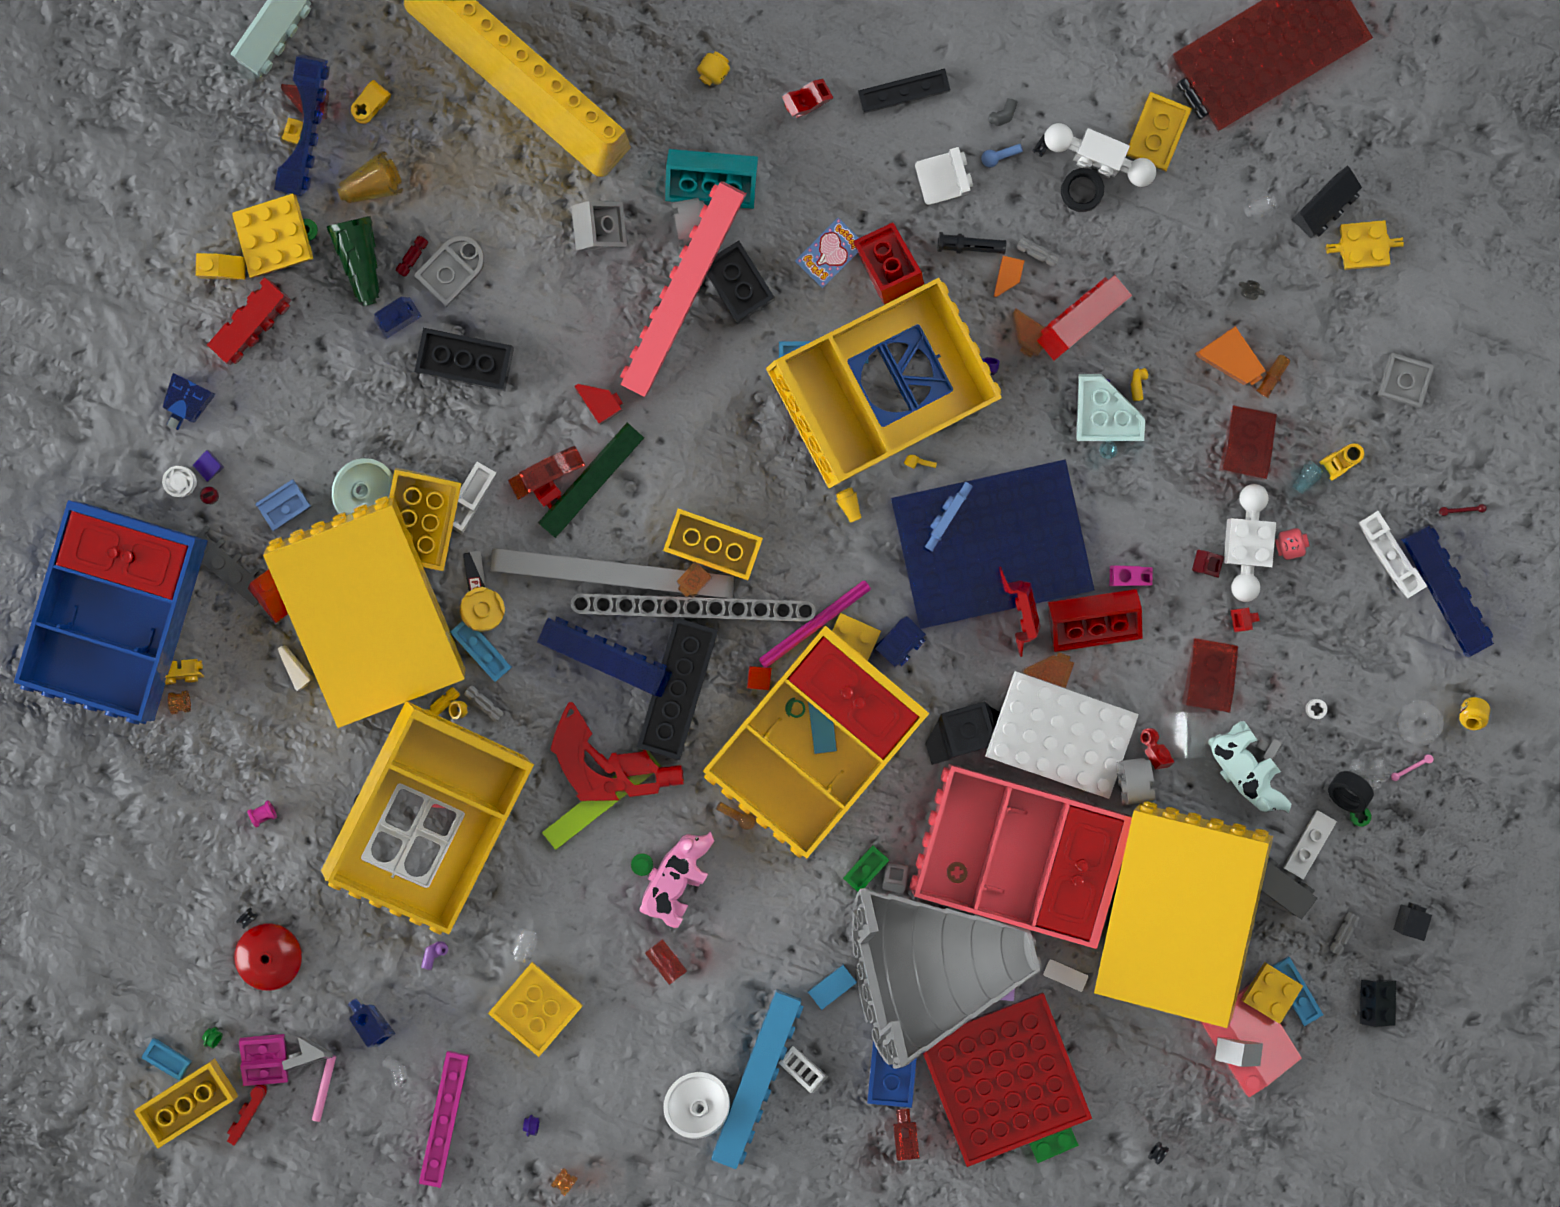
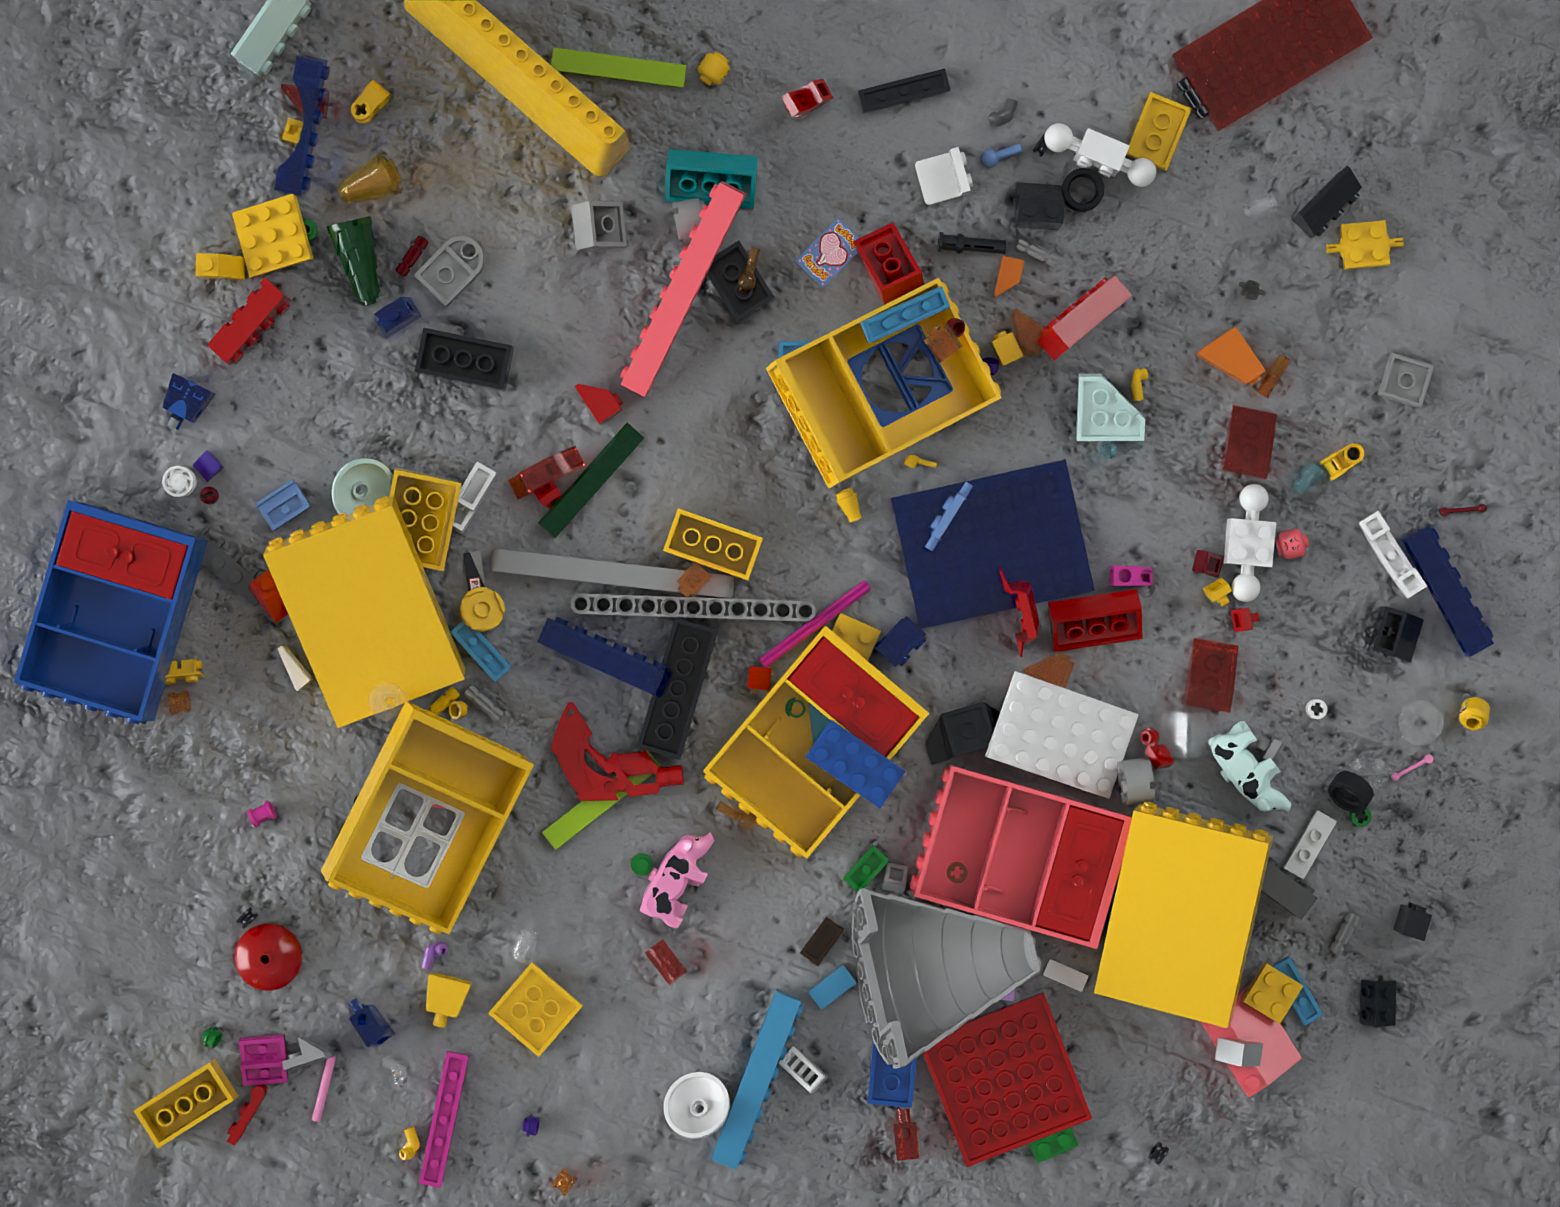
dark azure tile [141,1038,192,1081] -> none
none -> clear dish [368,683,412,722]
none -> yellow arm [399,1126,420,1160]
none -> yellow torso [426,972,473,1028]
none -> lime tile [551,47,687,89]
none -> clear orange bar [738,247,760,290]
none -> dark brown tile [800,916,844,966]
none -> blue plate [805,720,906,808]
none -> dark azure tile [860,286,950,343]
none -> clear orange brick [924,324,963,363]
none -> dark red hinge [945,318,965,337]
none -> yellow brick [990,331,1023,368]
none -> black slope [1013,182,1065,230]
none -> yellow tile [1202,577,1232,607]
none -> black slope [1368,606,1424,662]

